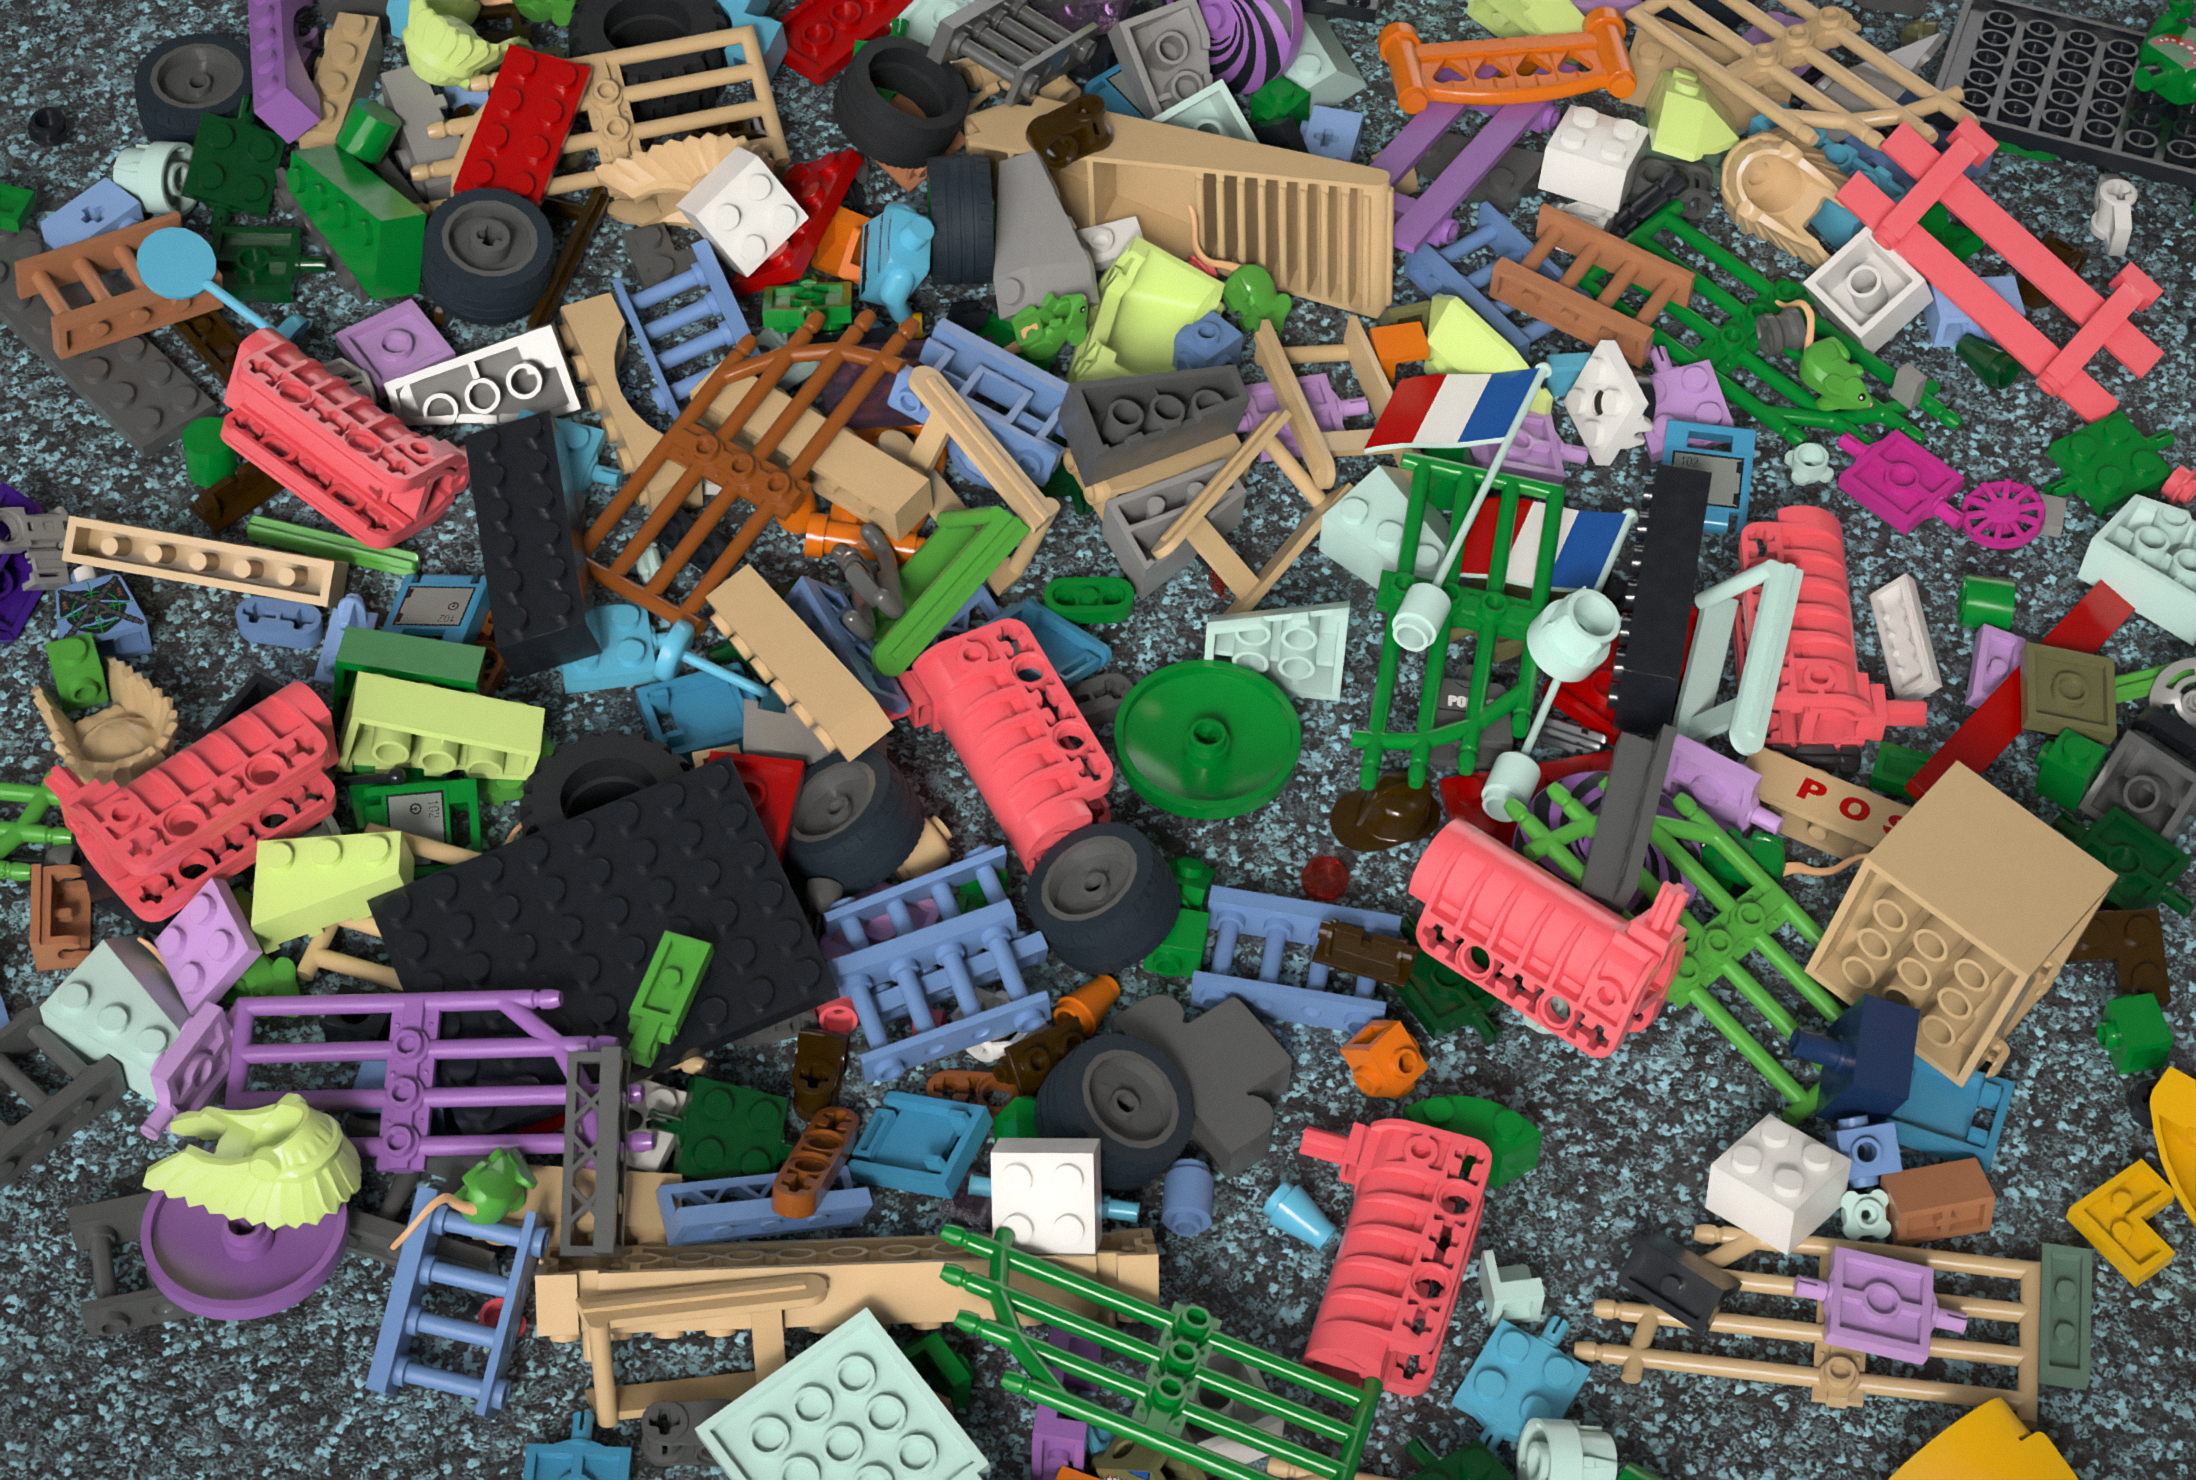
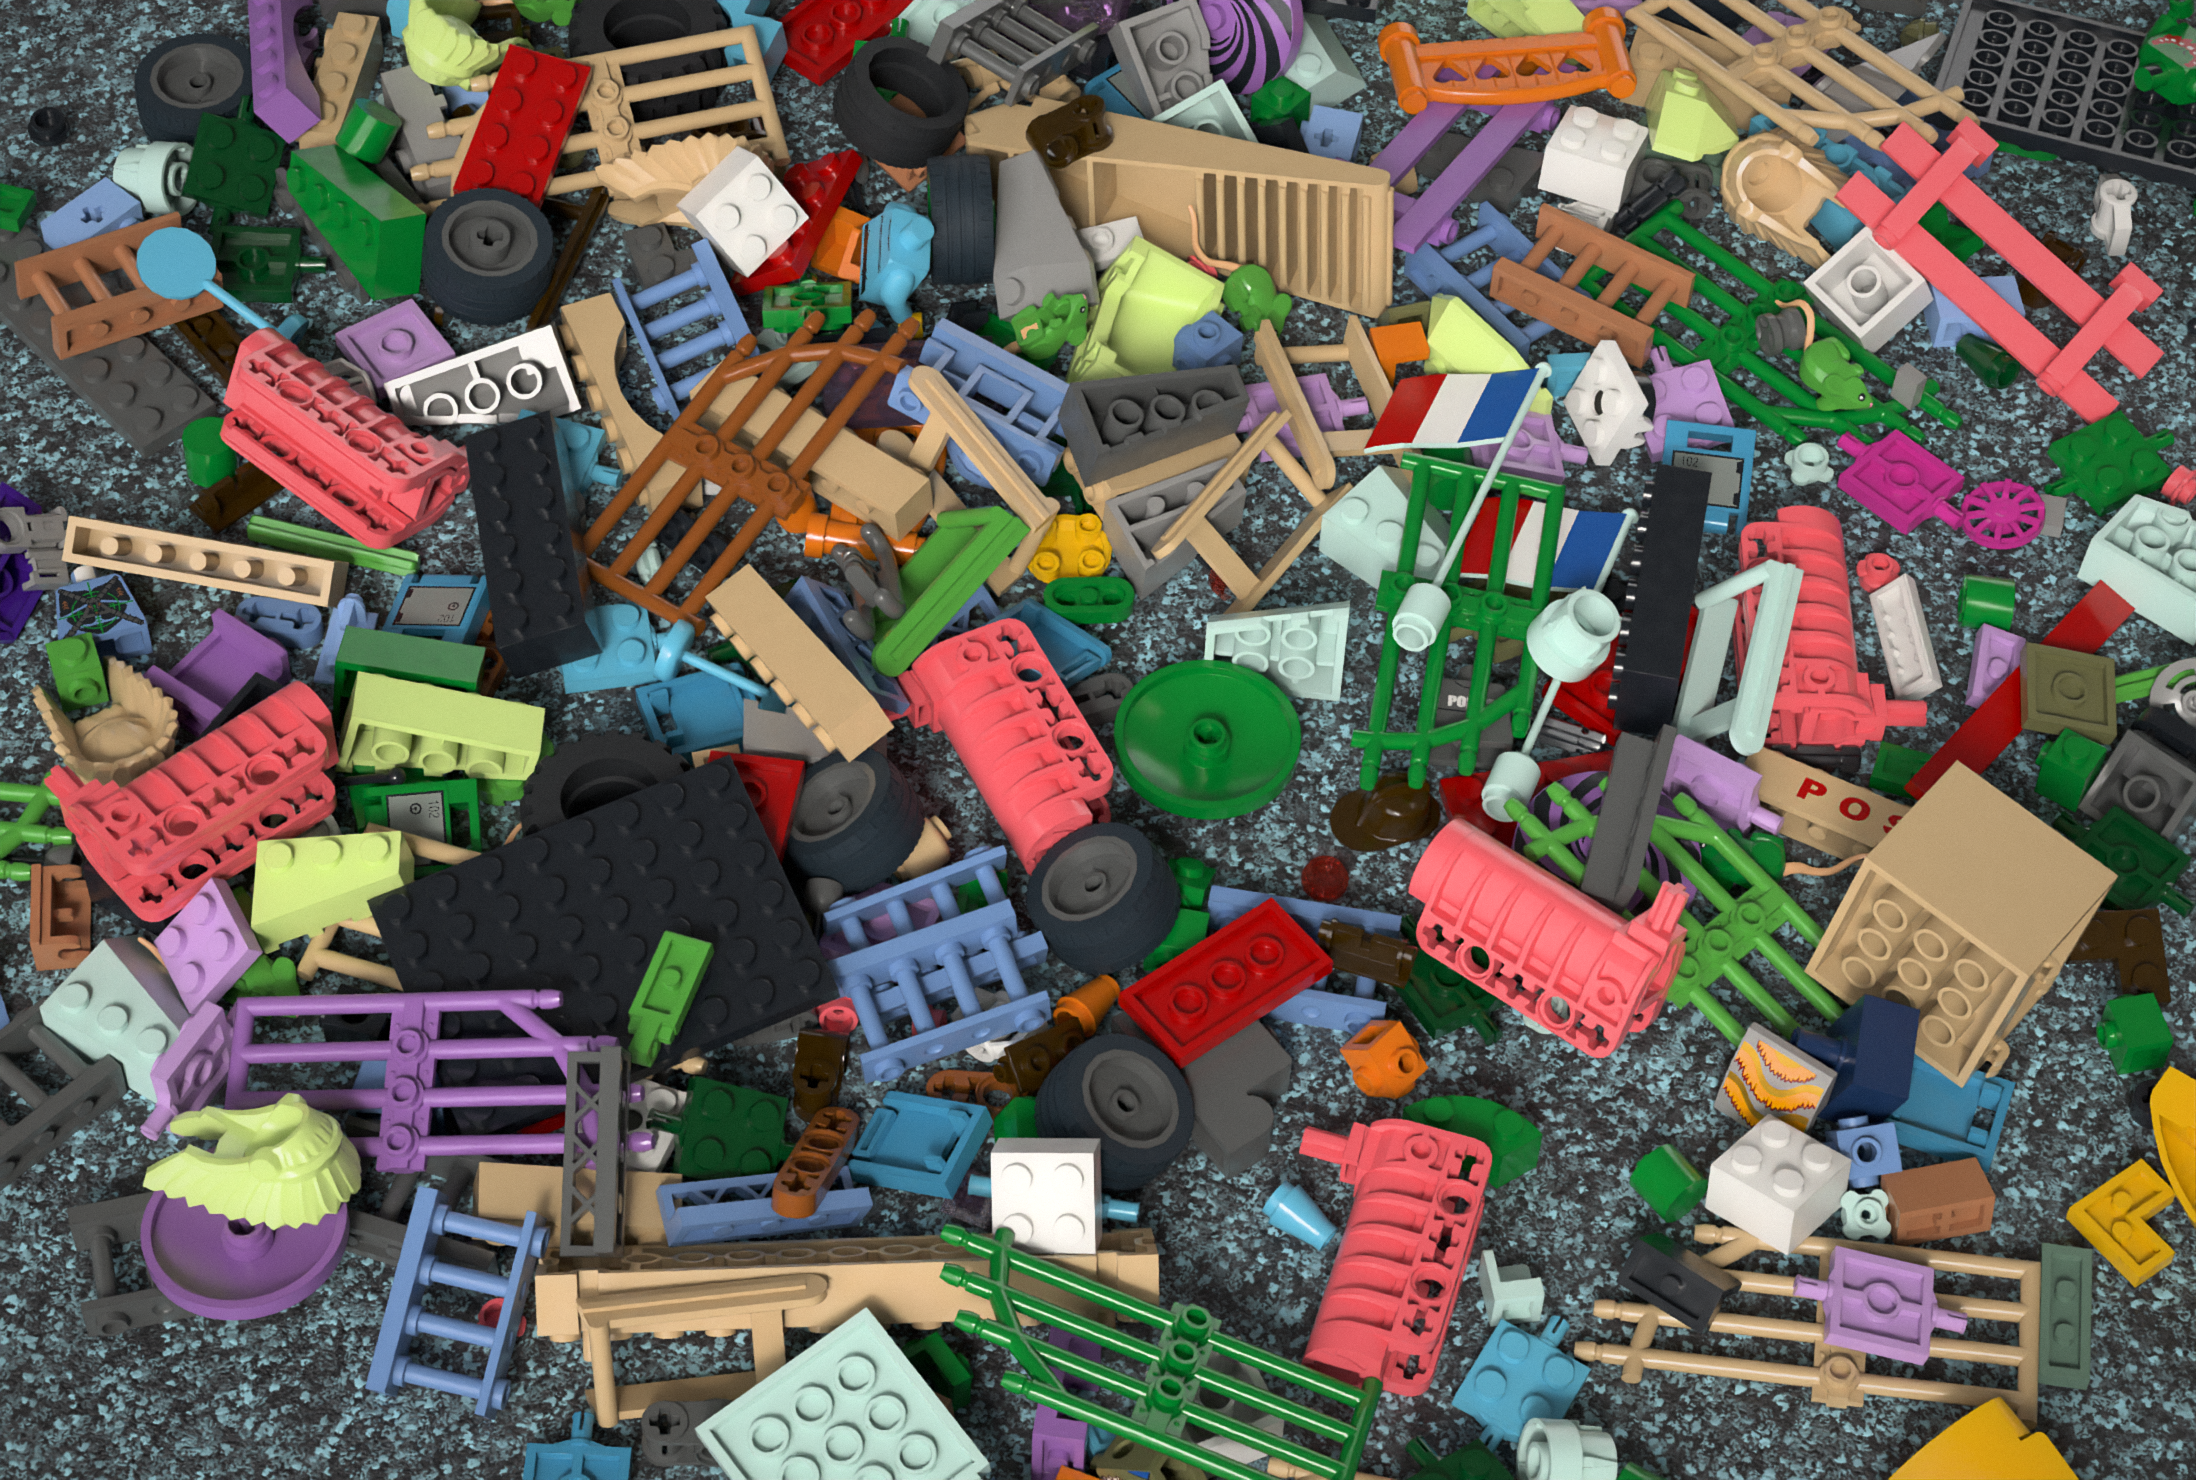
bright green animal [390,1147,538,1250] -> none
medium blue brick [1161,1159,1214,1237] -> none
none -> medium lavender panel [142,608,292,737]
none -> yellow dish [1027,513,1112,584]
none -> red plate [1118,897,1333,1070]
none -> green piece [1629,1144,1708,1223]
none -> slope [1713,1022,1838,1136]
none -> coral plate [1856,553,1901,593]

